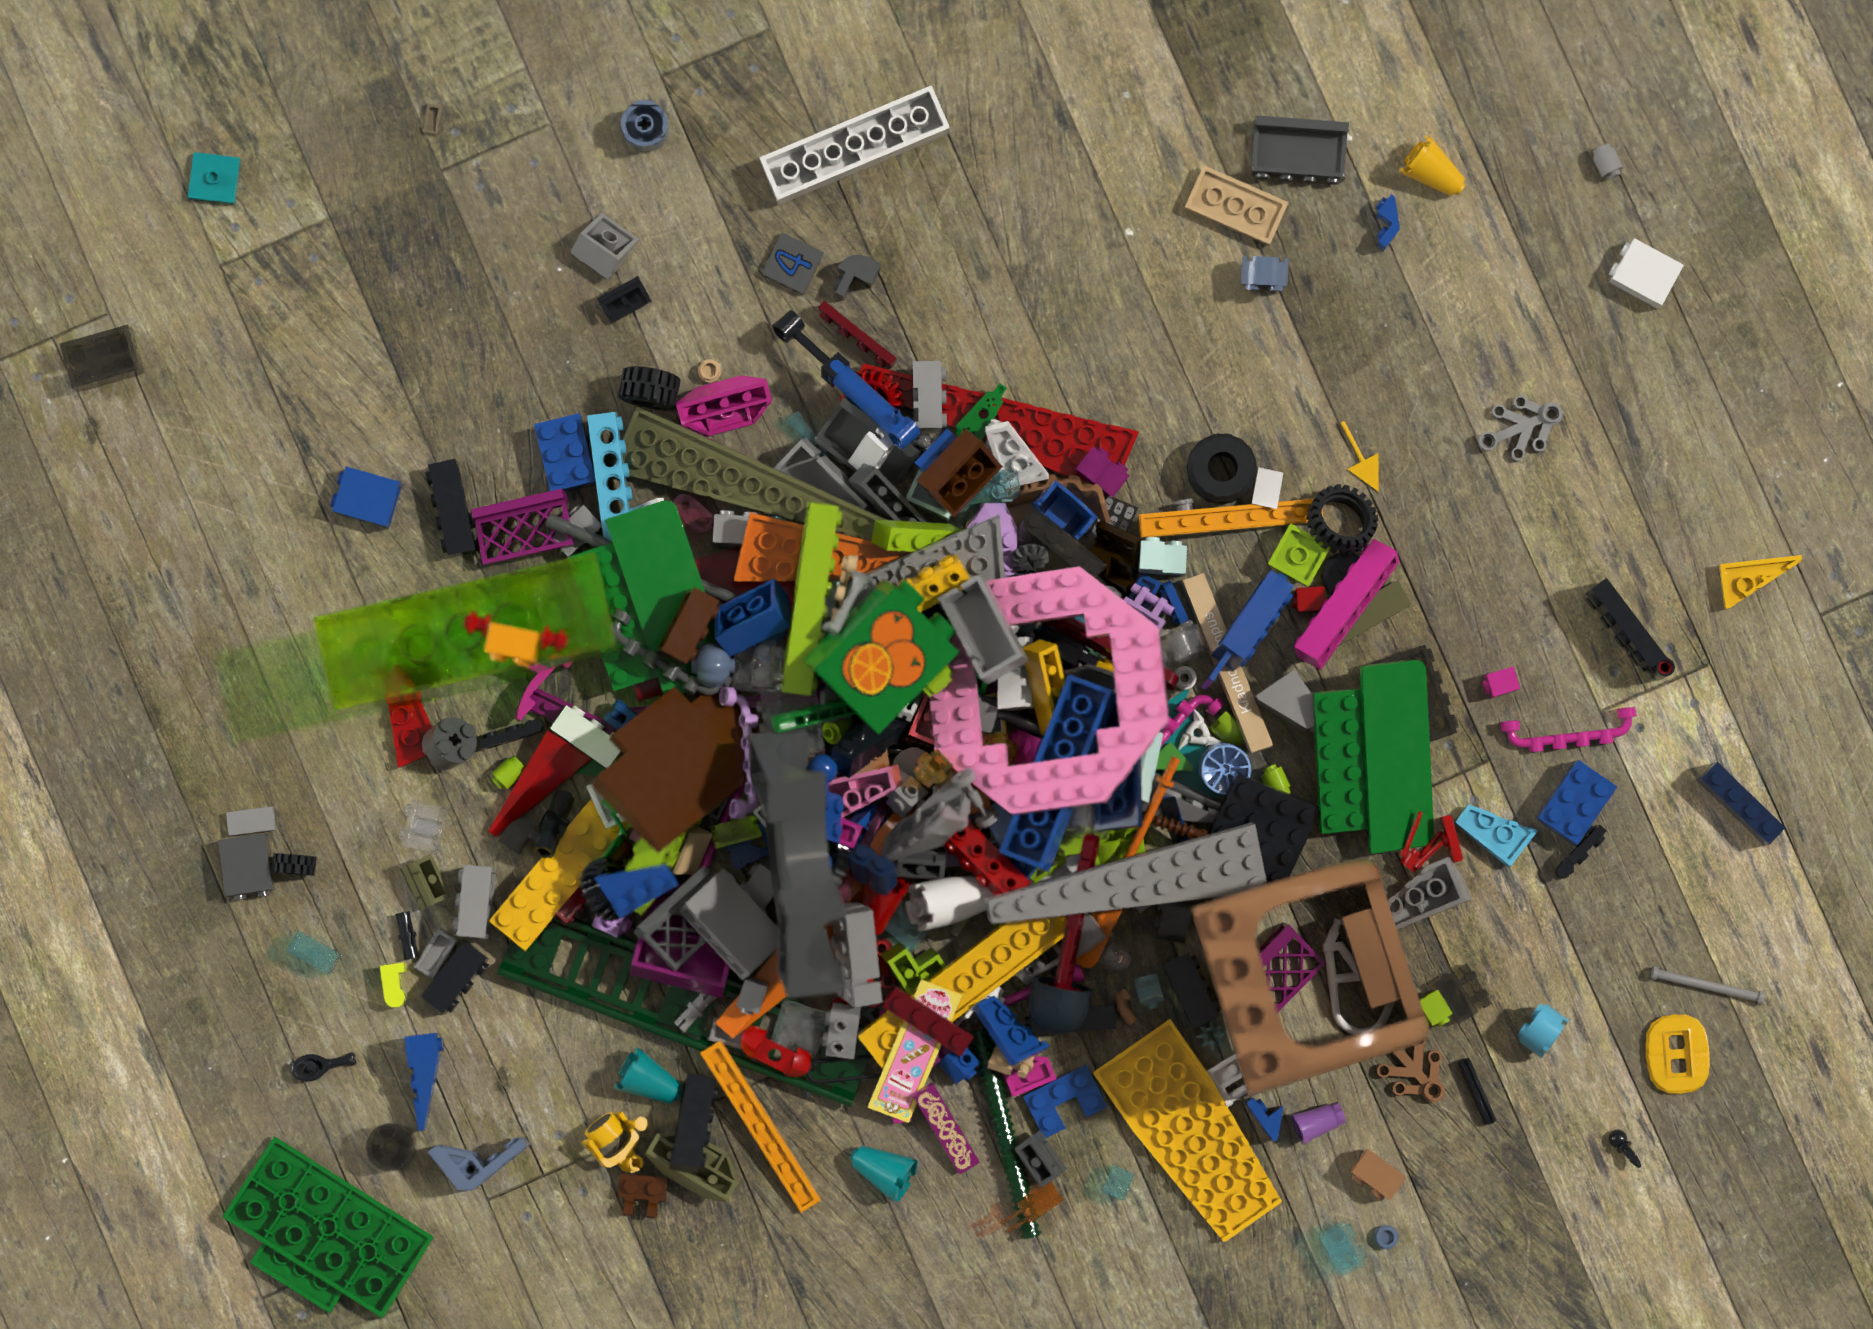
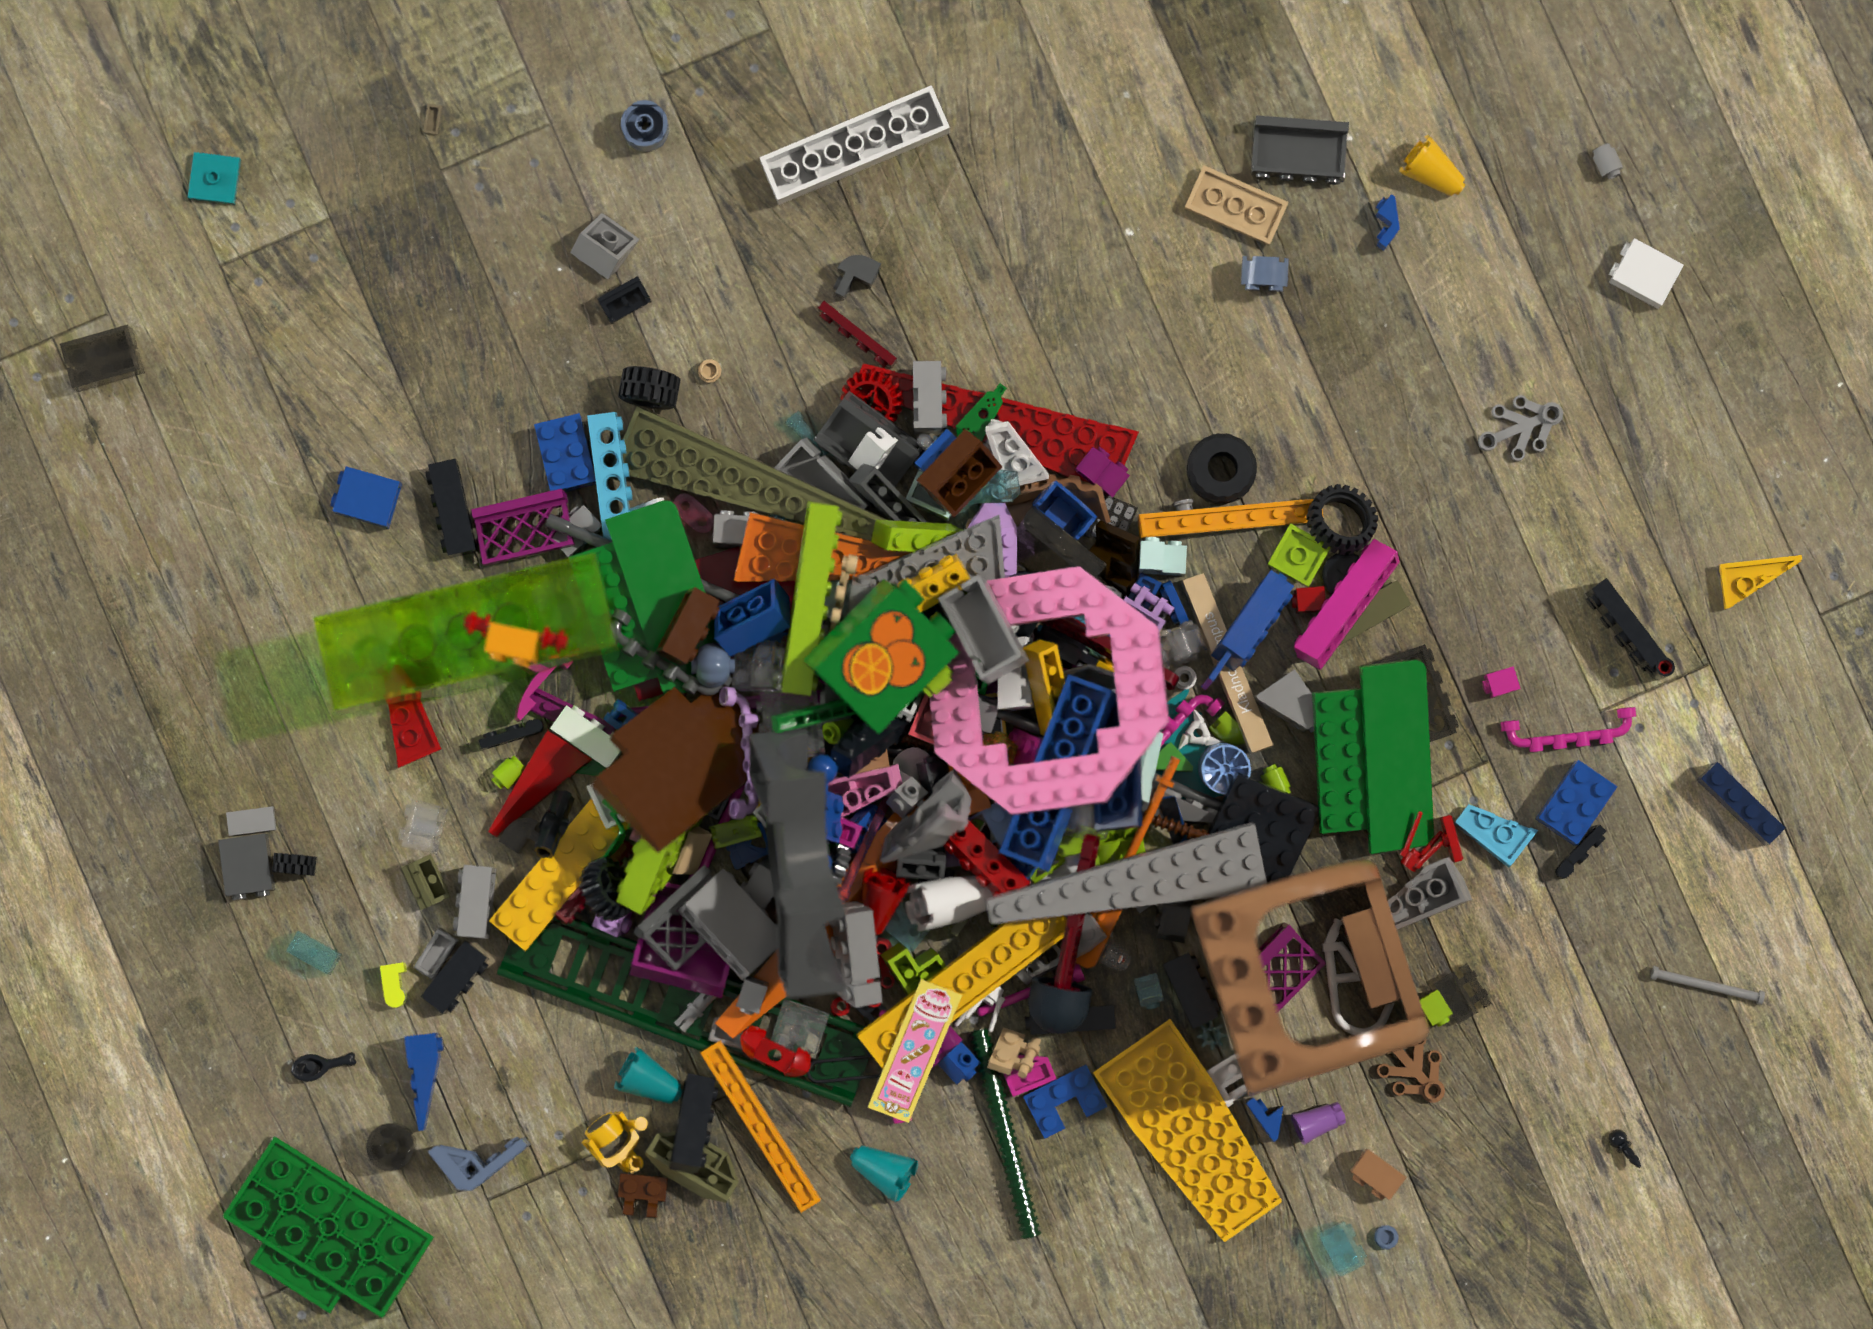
black pin [395,911,419,961] -> none
dark grey brick [422,717,477,770] -> none
blue wing [595,864,678,918] -> none
dark pink wedge [676,375,772,436] -> none
dark grey tile [762,233,824,295] -> none
blue piece [772,310,921,449] -> none
light grey piece [822,571,872,635] -> none
light grey brick [822,1003,861,1059] -> none
dark blue brick [848,844,897,895] -> none
dark red plate [882,986,974,1057] -> none
clear yellow brick [912,748,953,788] -> none
tile [912,1082,980,1174] -> none
light grey wheel [952,768,999,828] -> none
blue wing [973,996,1050,1067] -> none
clear orange arm [1000,1181,1064,1233] -> none
dark grey gear [1011,544,1049,573] -> none
dark grey brick [1014,1130,1067,1188] -> none
clear light blue panel [1101,1164,1134,1201] -> none
medium nougat arm [1114,989,1137,1025] -> none
white sticker [1252,467,1283,509] -> none
yellow piece [1341,421,1379,492] -> none
black axle [1458,1058,1496,1125] -> none
medium azure brick [1517,1003,1569,1058] -> none
yellow piece [1645,1014,1710,1094] -> none

